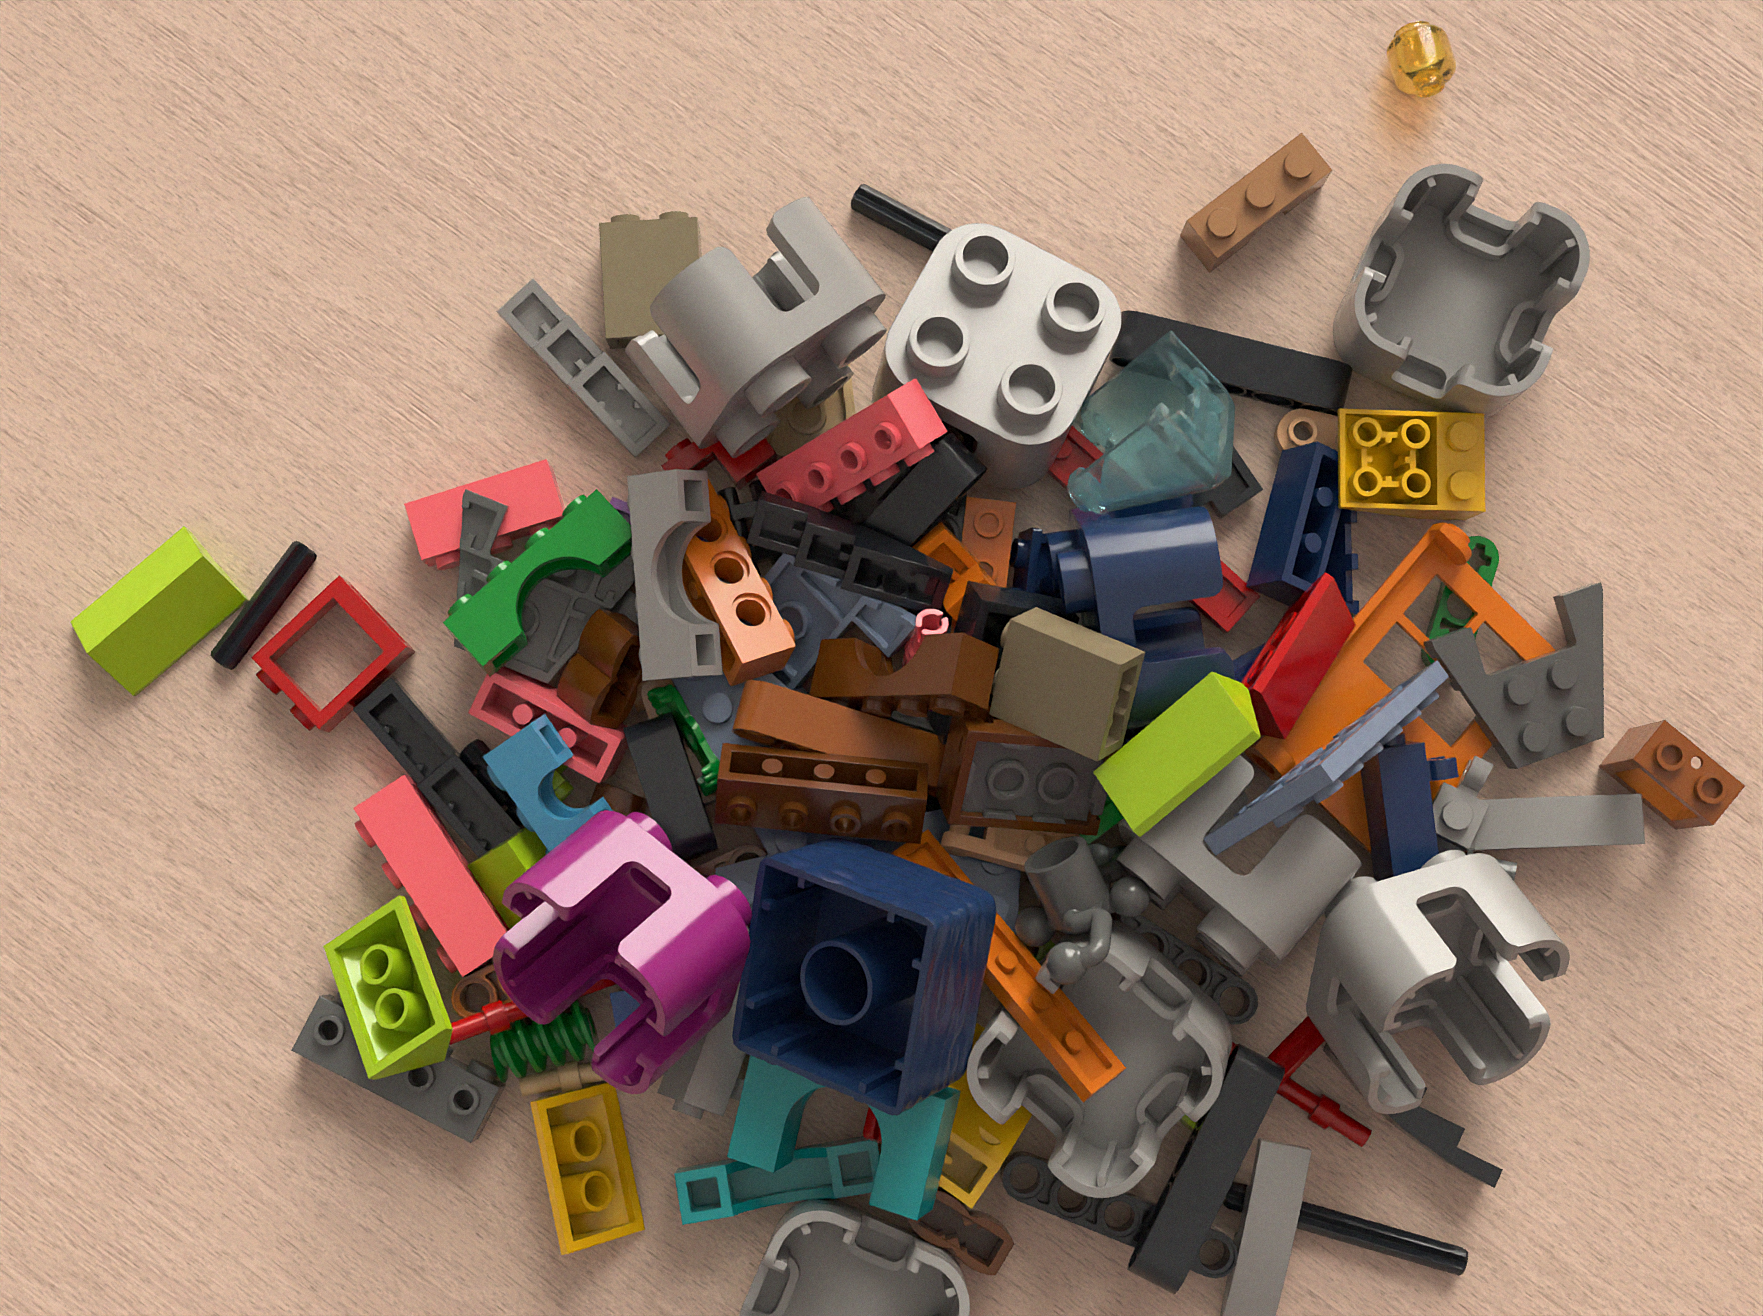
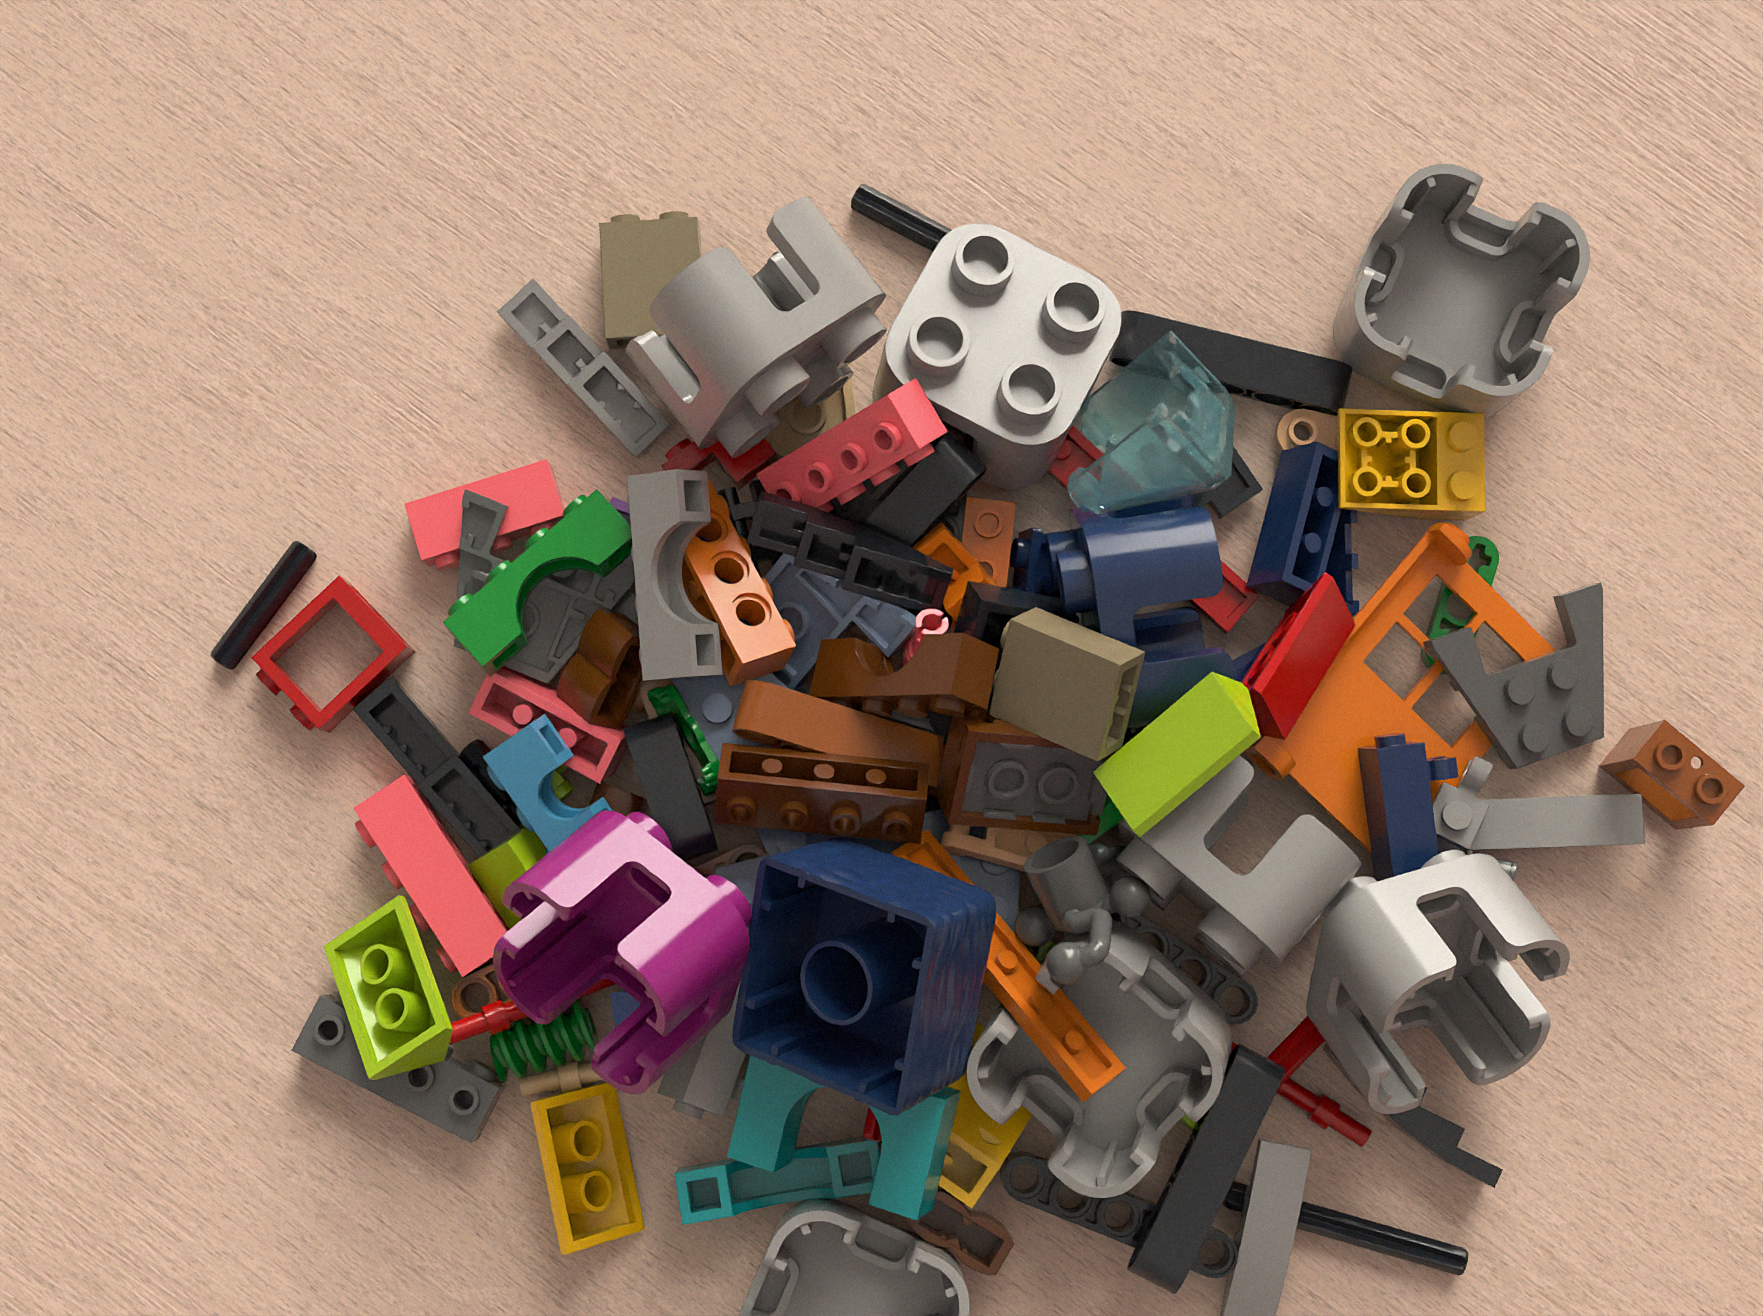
lime slope [70,526,249,696] -> none
medium nougat arch [1180,133,1332,273] -> none
sand blue wing [1203,660,1449,856] -> none
clear yellow head [1387,21,1456,98] -> none

